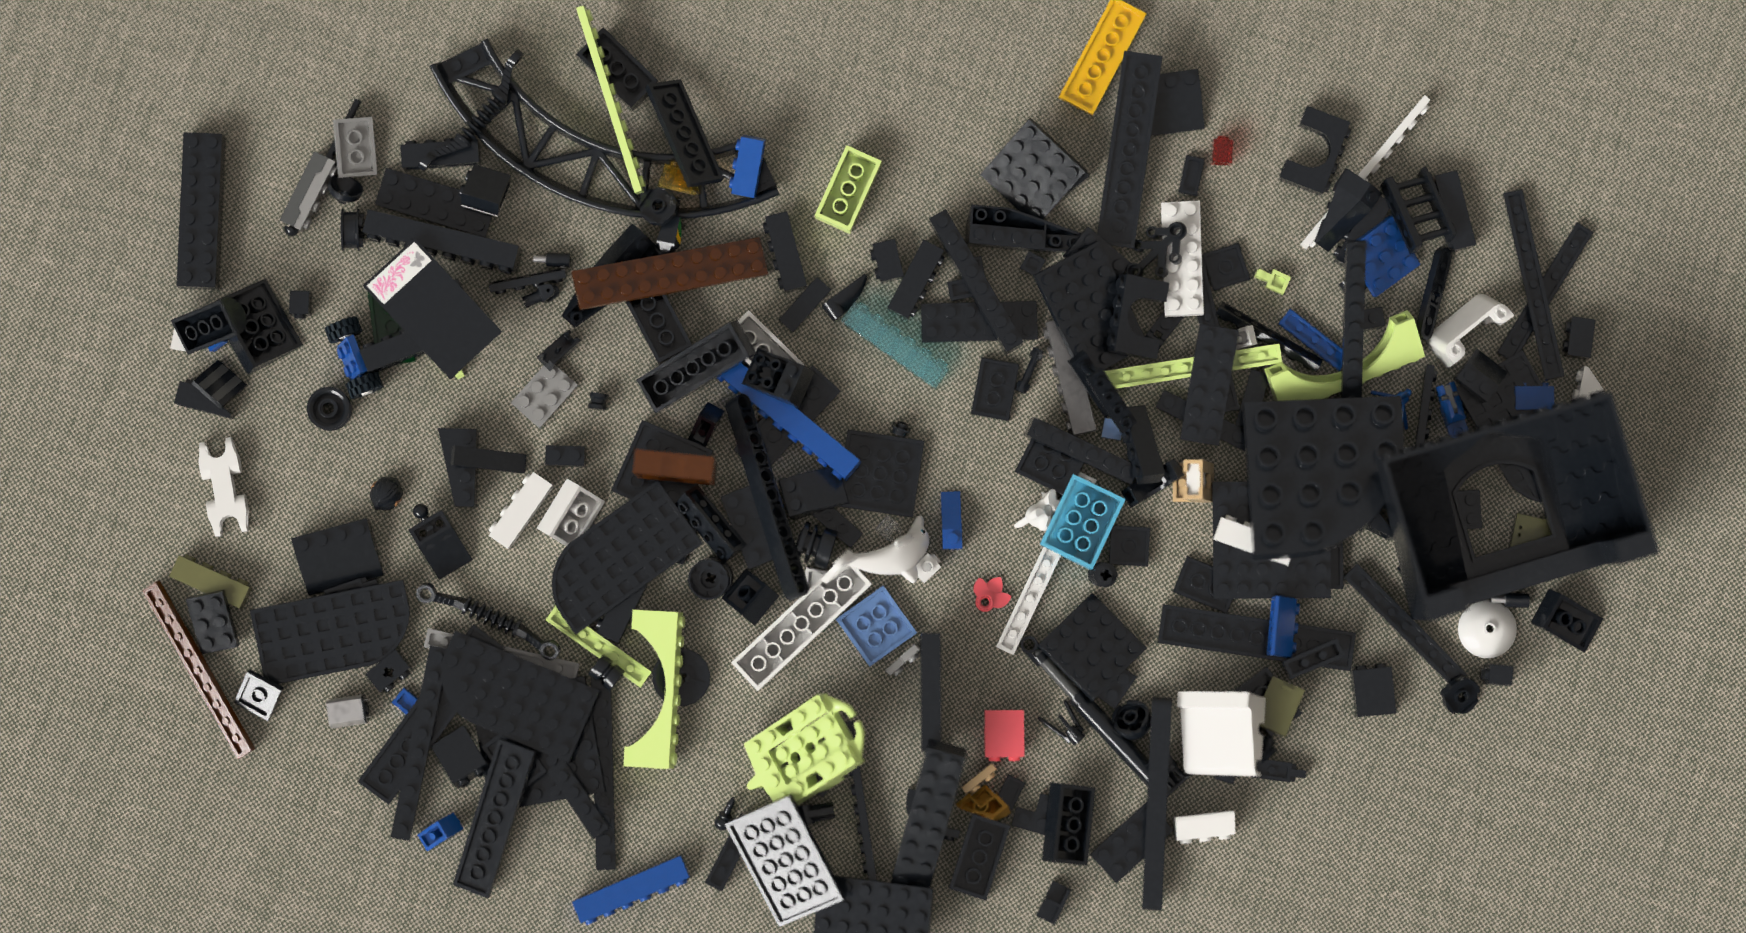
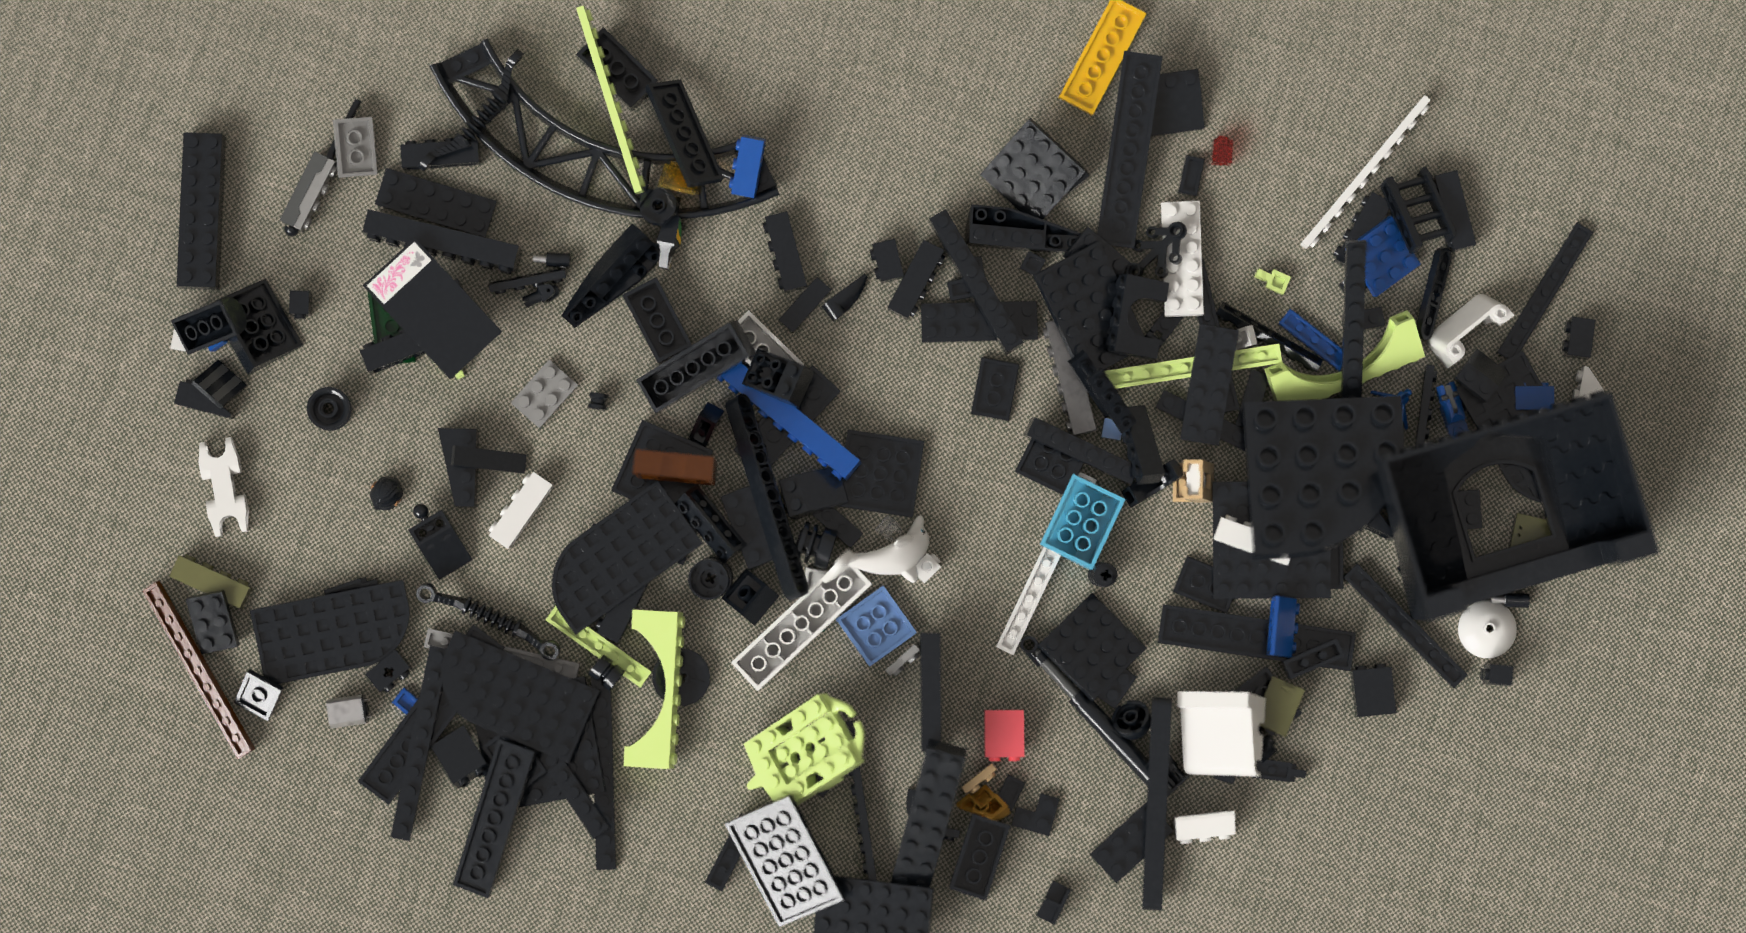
black slope [291,518,384,596] -> none
plate [324,316,384,399] -> none
black piece [328,175,363,204] -> none
black wheel [341,209,365,251] -> none
blue slope [418,812,464,851] -> none
black piece [459,164,511,217] -> none
black hinge [537,330,581,371] -> none
white slope [537,479,605,546] -> none
black brick [545,445,586,467] -> none
reddish brown plate [571,237,768,310] -> none
blue brick [572,855,690,925] -> none
black bar [714,797,735,831] -> none
black piece [798,802,835,825] -> none
yellowish green brick [815,145,882,234] -> none
clear light blue brick [841,302,949,390] -> none
black plate [892,421,911,437] -> none
blue slope [941,491,962,550] -> none
coral plate [973,577,1011,612] -> none
white animal [1014,489,1061,531] -> none
black bar [1016,347,1044,394] -> none
black plant [1038,700,1085,745] -> none
black brick [1042,782,1096,866] -> none
black plate [1109,525,1150,567] -> none
black tile [1202,243,1250,292] -> none
black arch [1278,106,1352,196] -> none
black wedge [1314,168,1382,252] -> none
black plate [1440,675,1480,714] -> none
black plate [1503,189,1565,381] -> none
black slope [1530,589,1603,653] -> none

